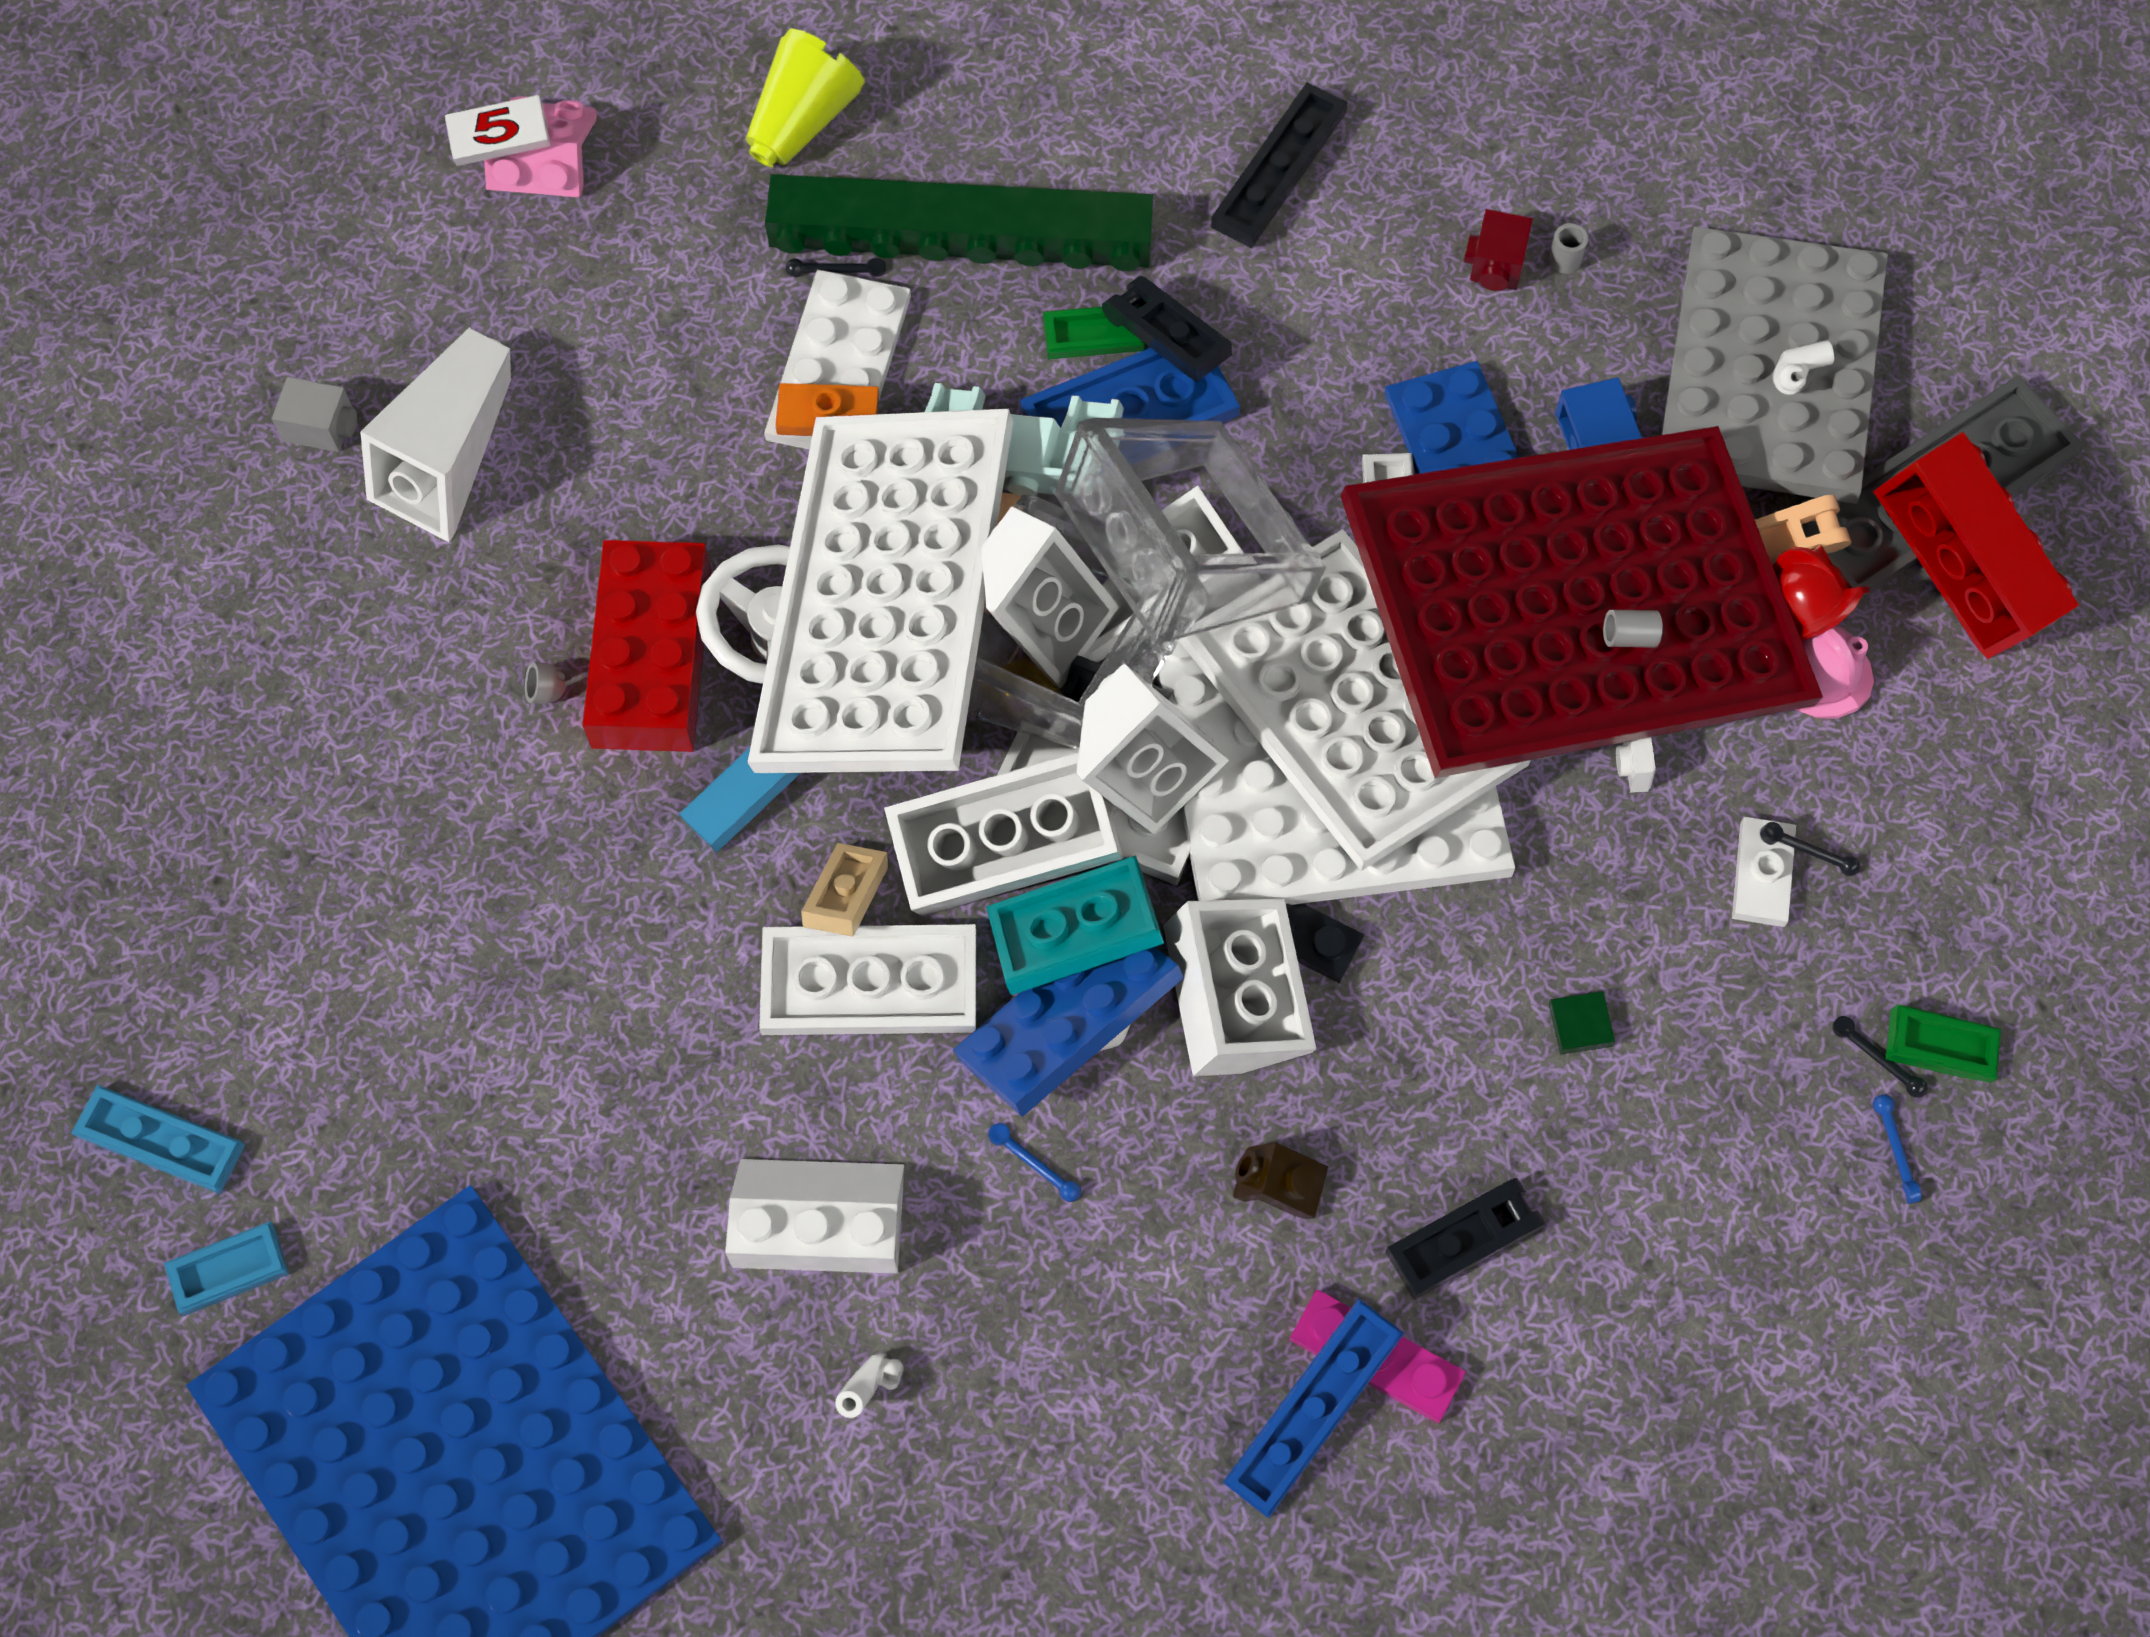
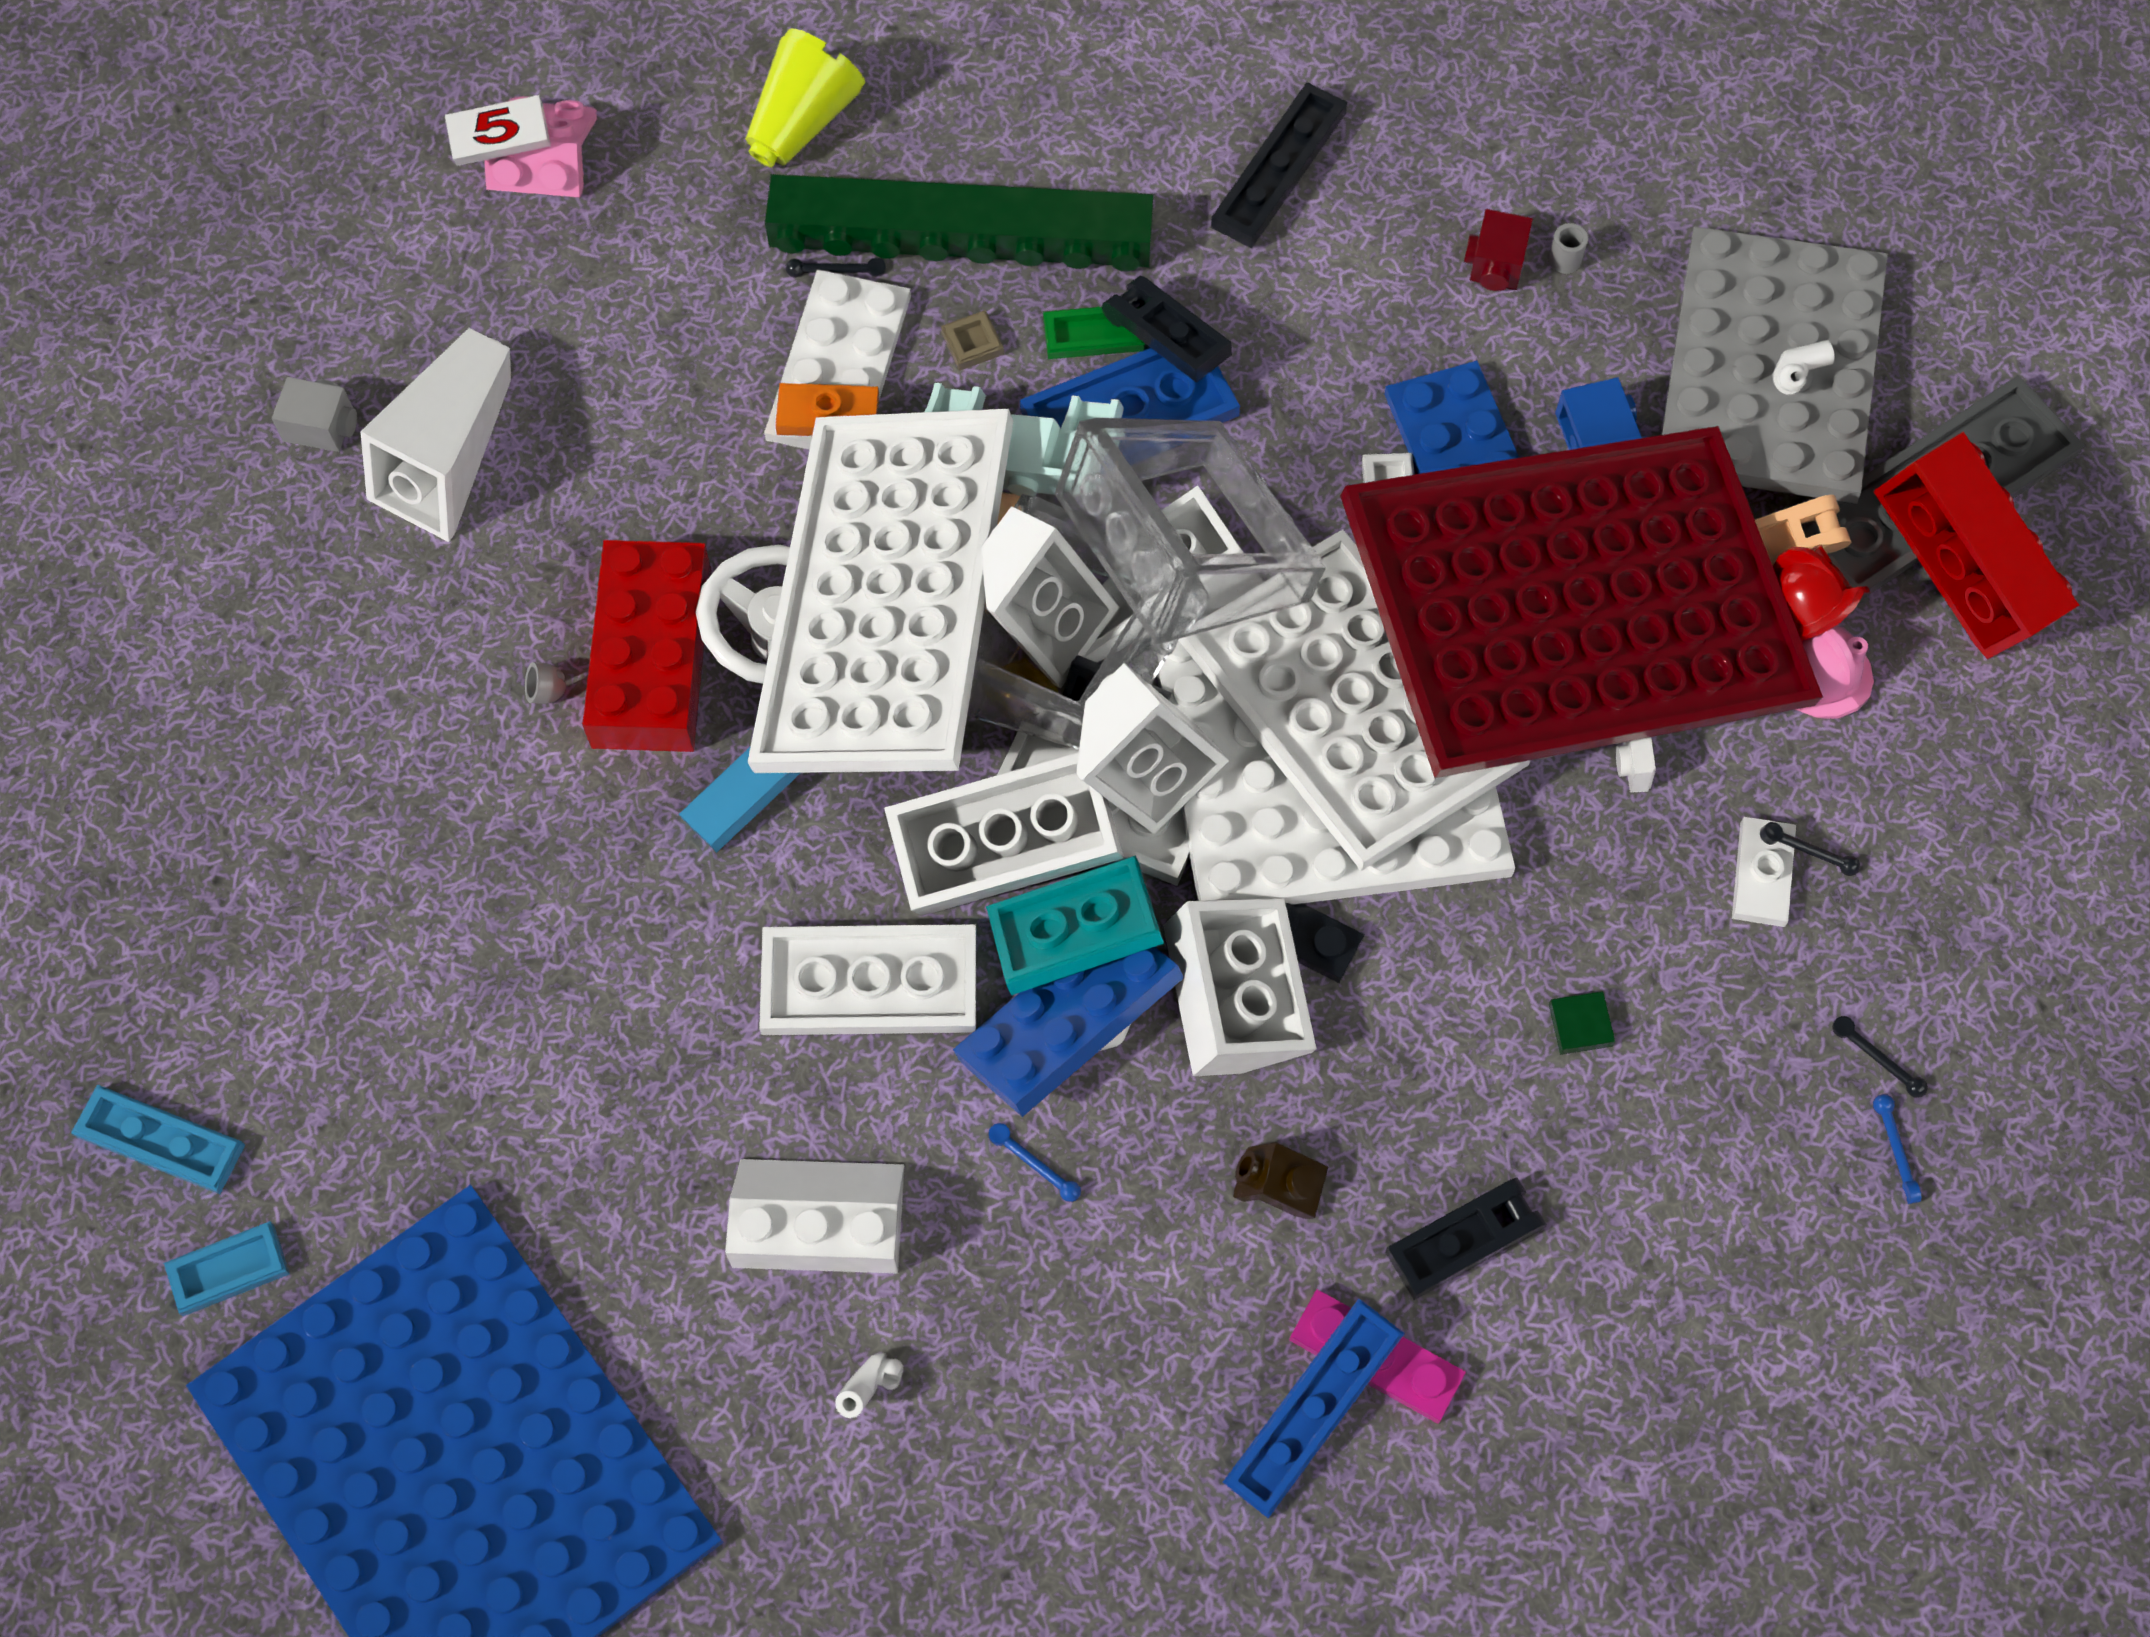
tan plate [801,843,888,937] -> none
light grey hinge [1603,610,1662,648] -> none
green tile [1885,1004,2001,1083] -> none
none -> dark tan tile [941,310,1004,371]

